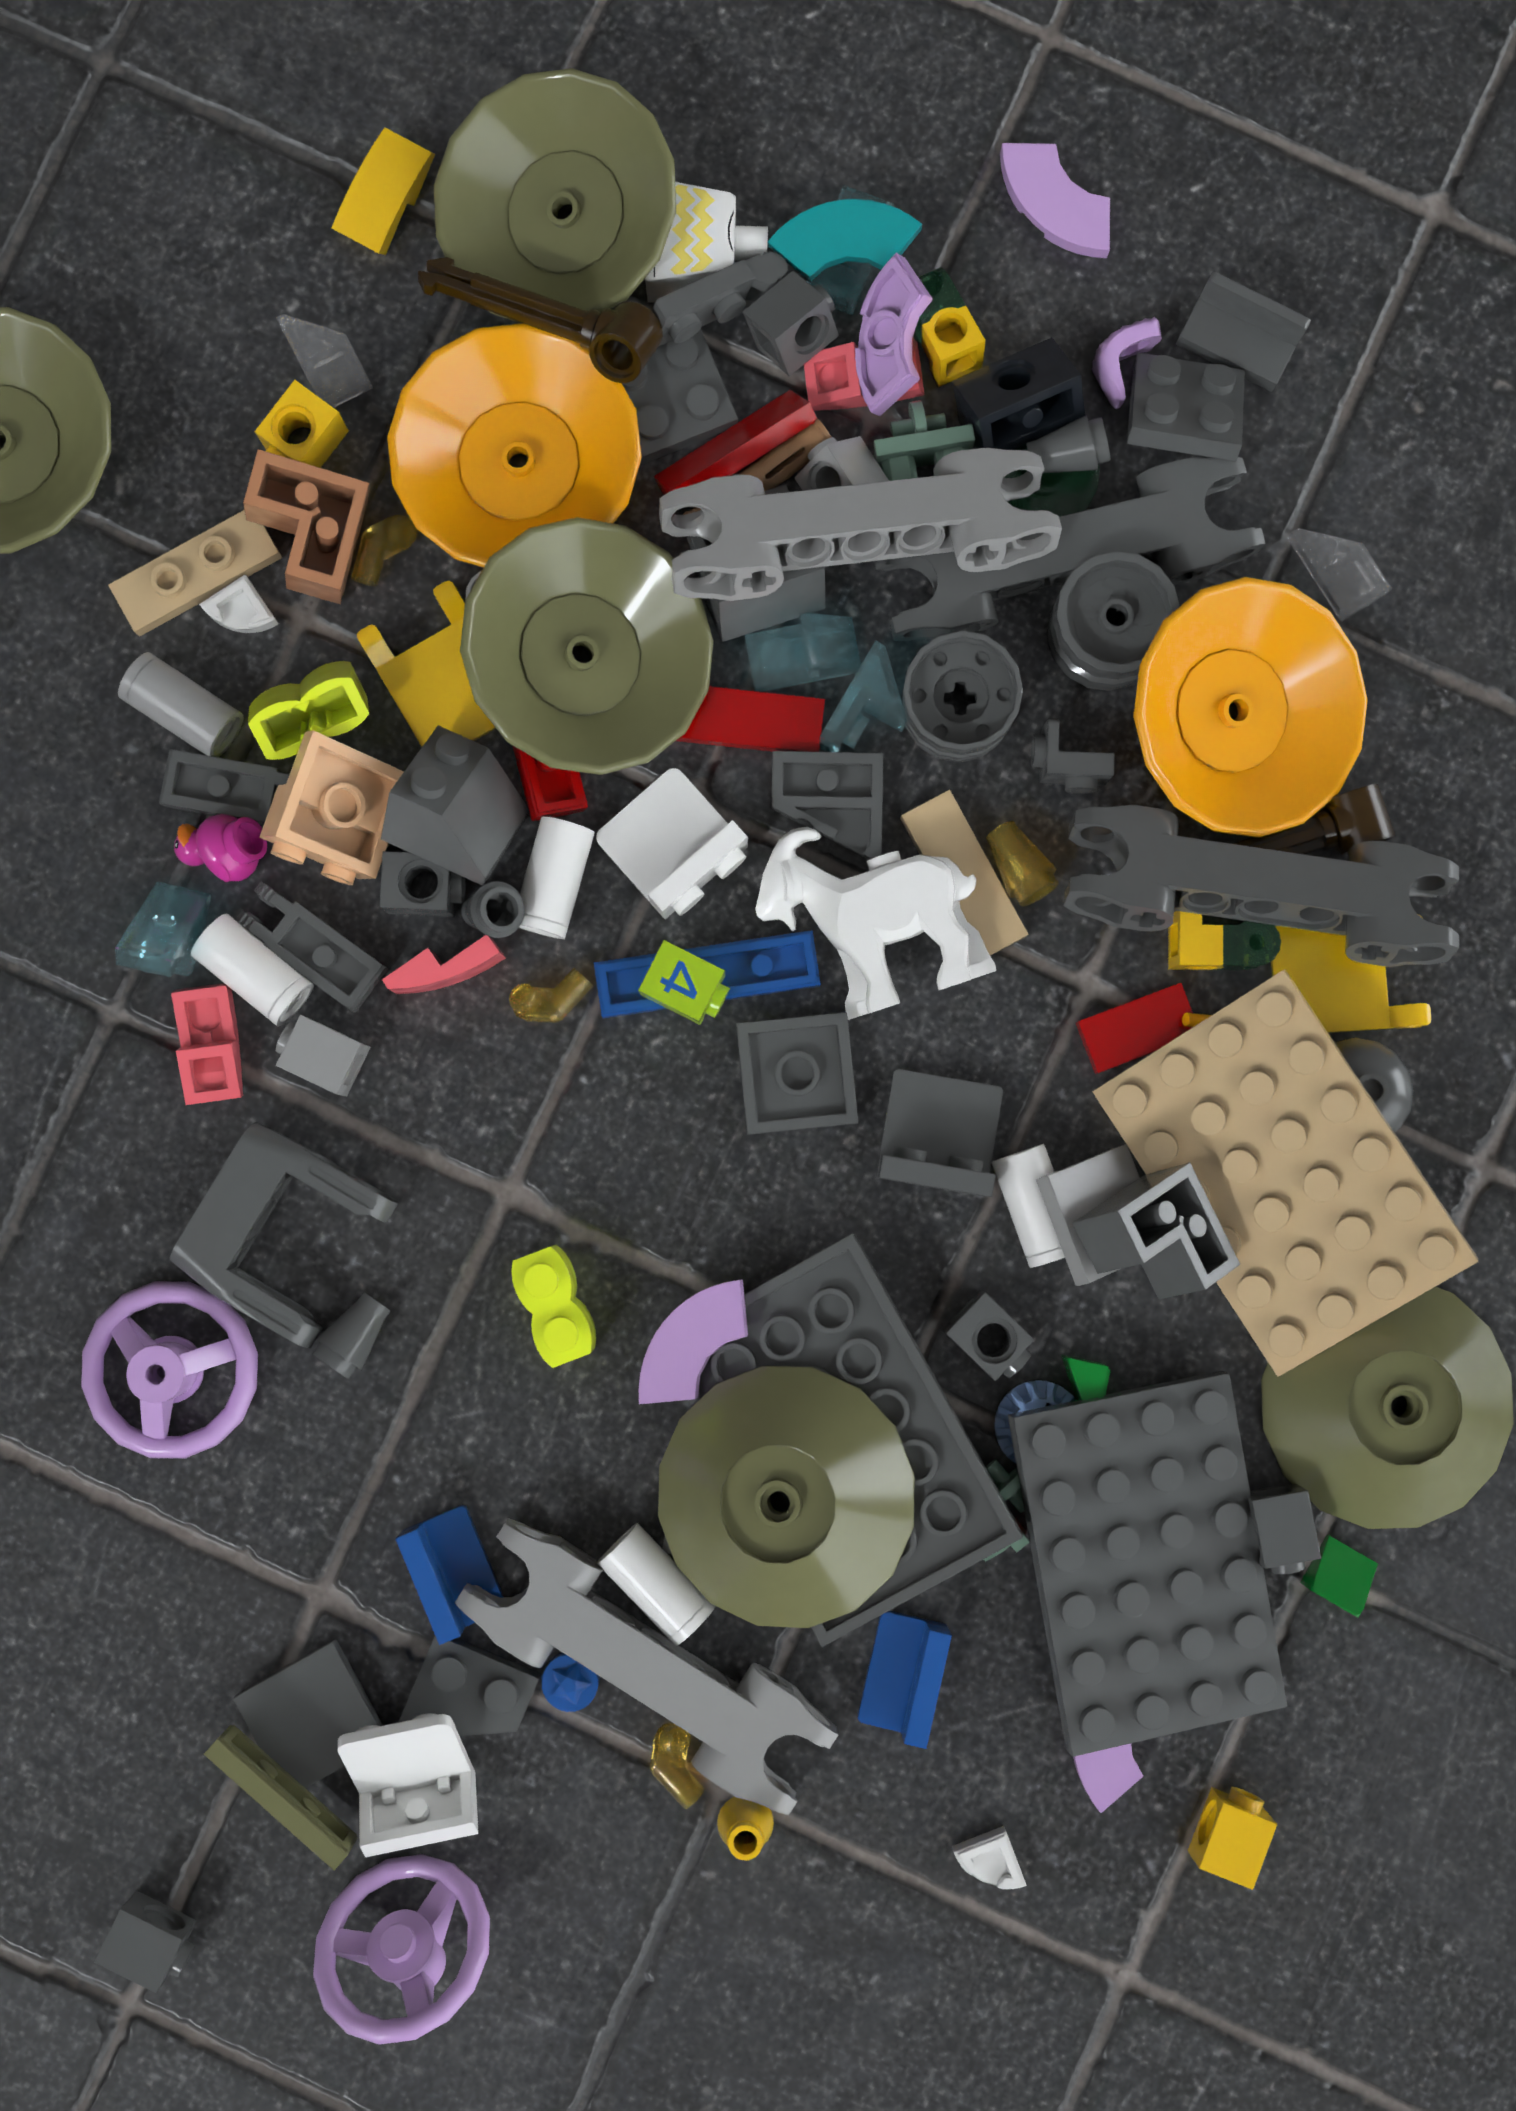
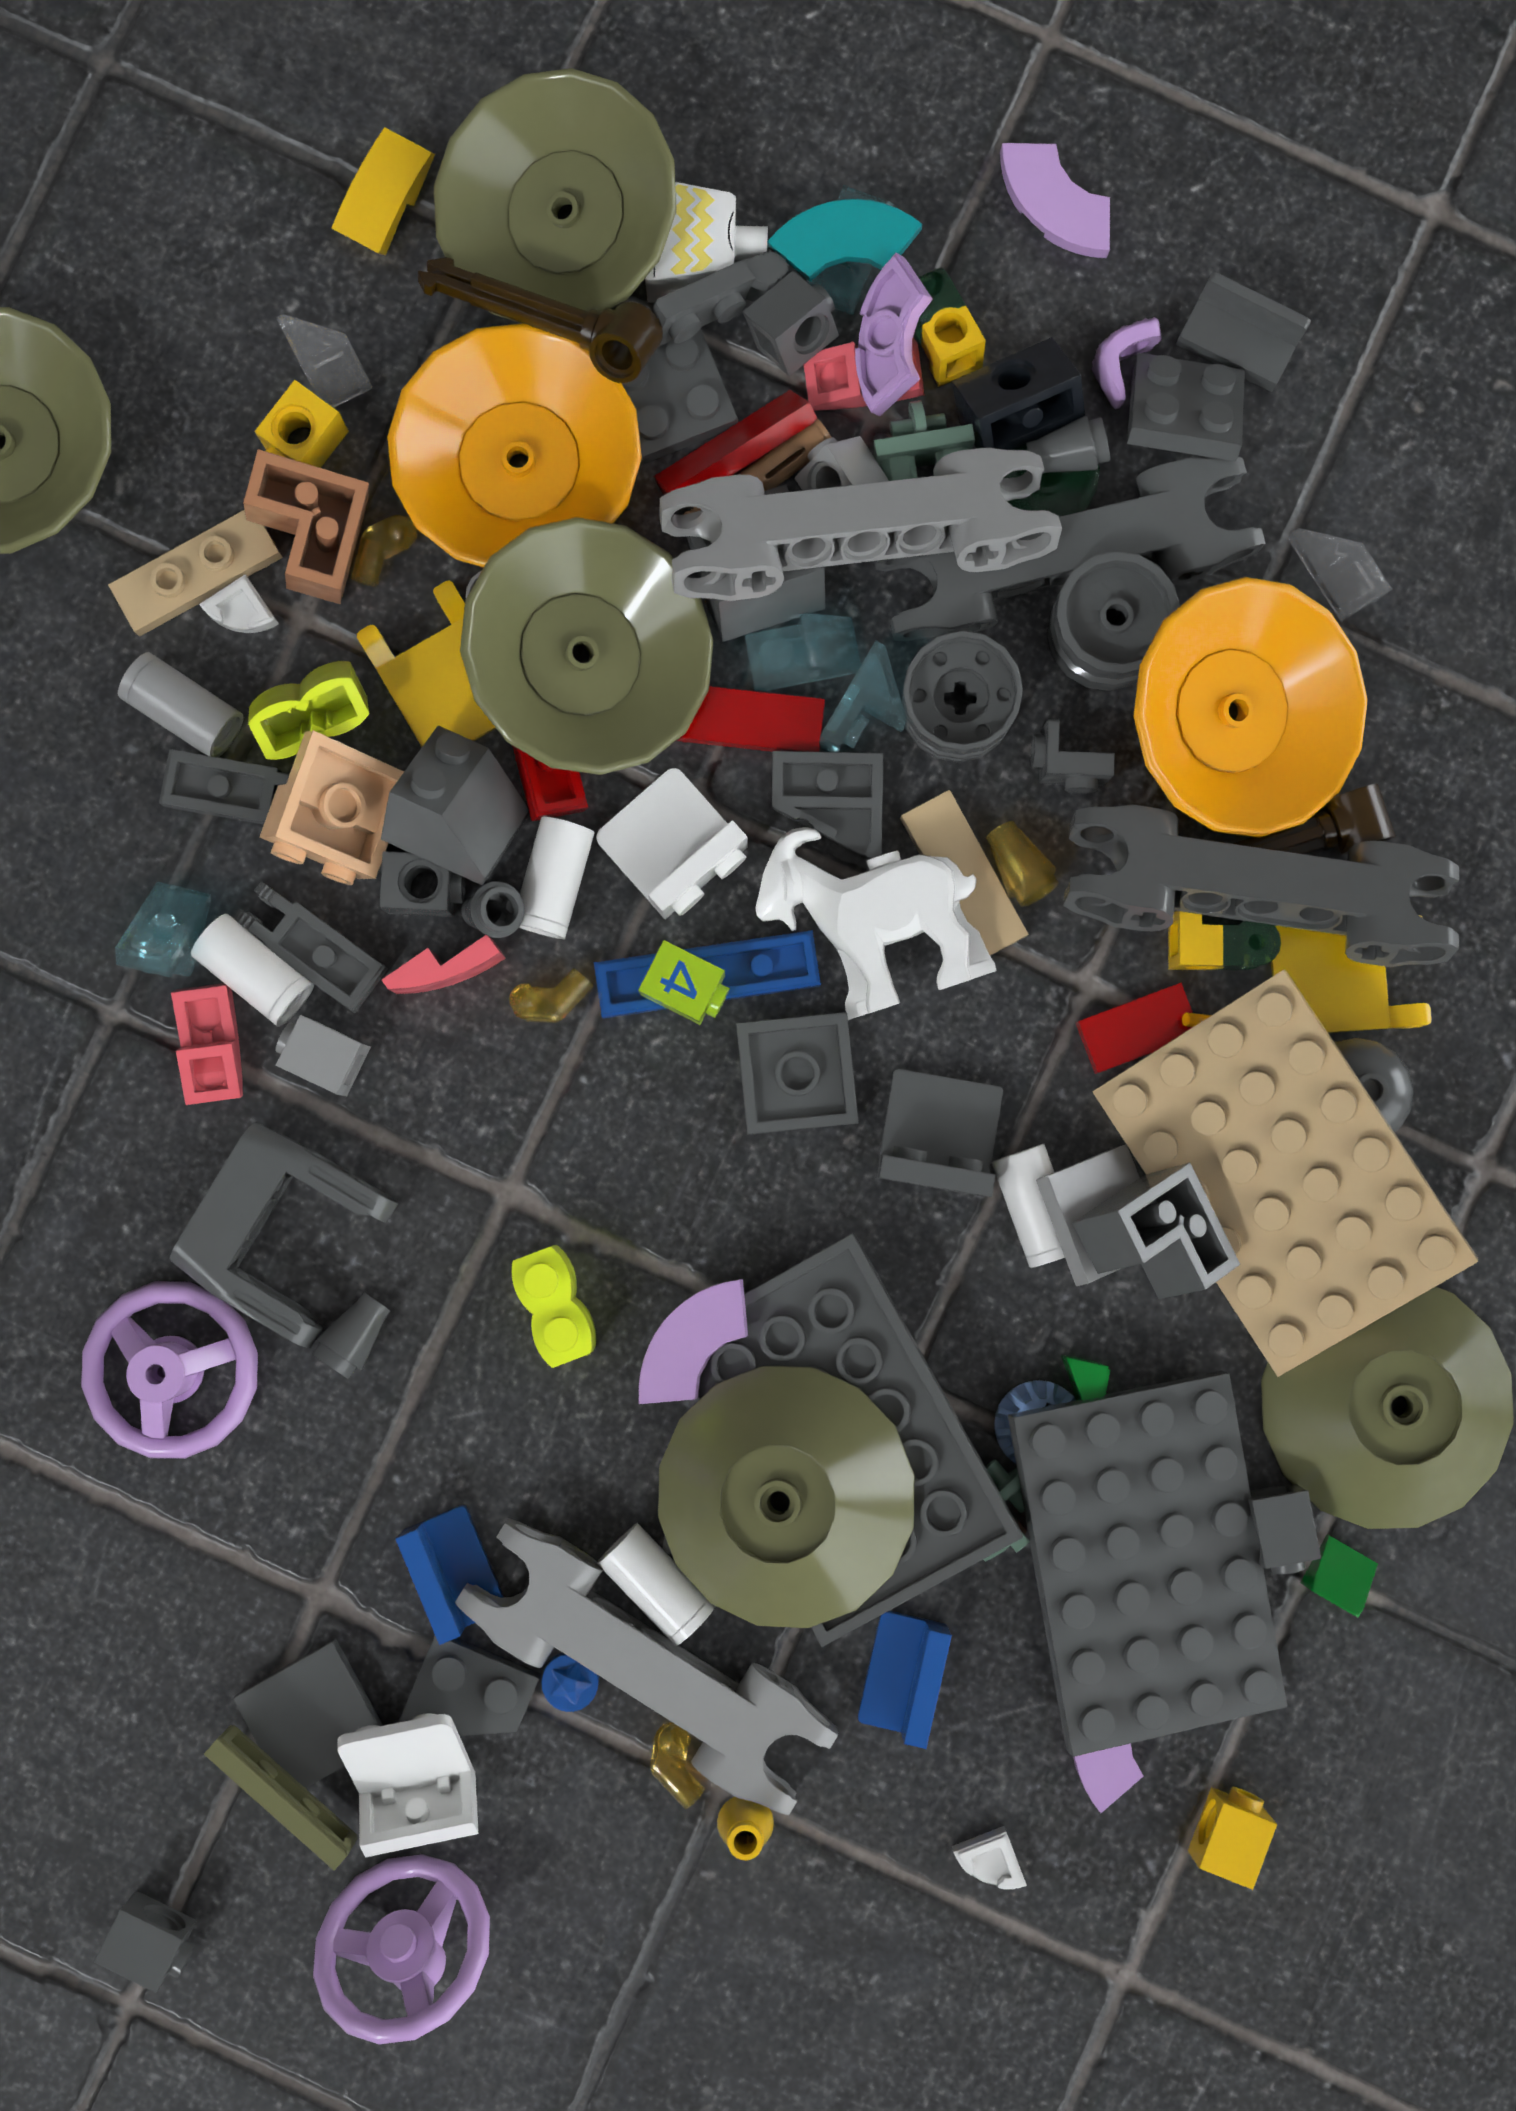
dark pink animal [174,814,267,882] -> none
dark grey brick [941,1290,1034,1381] -> none

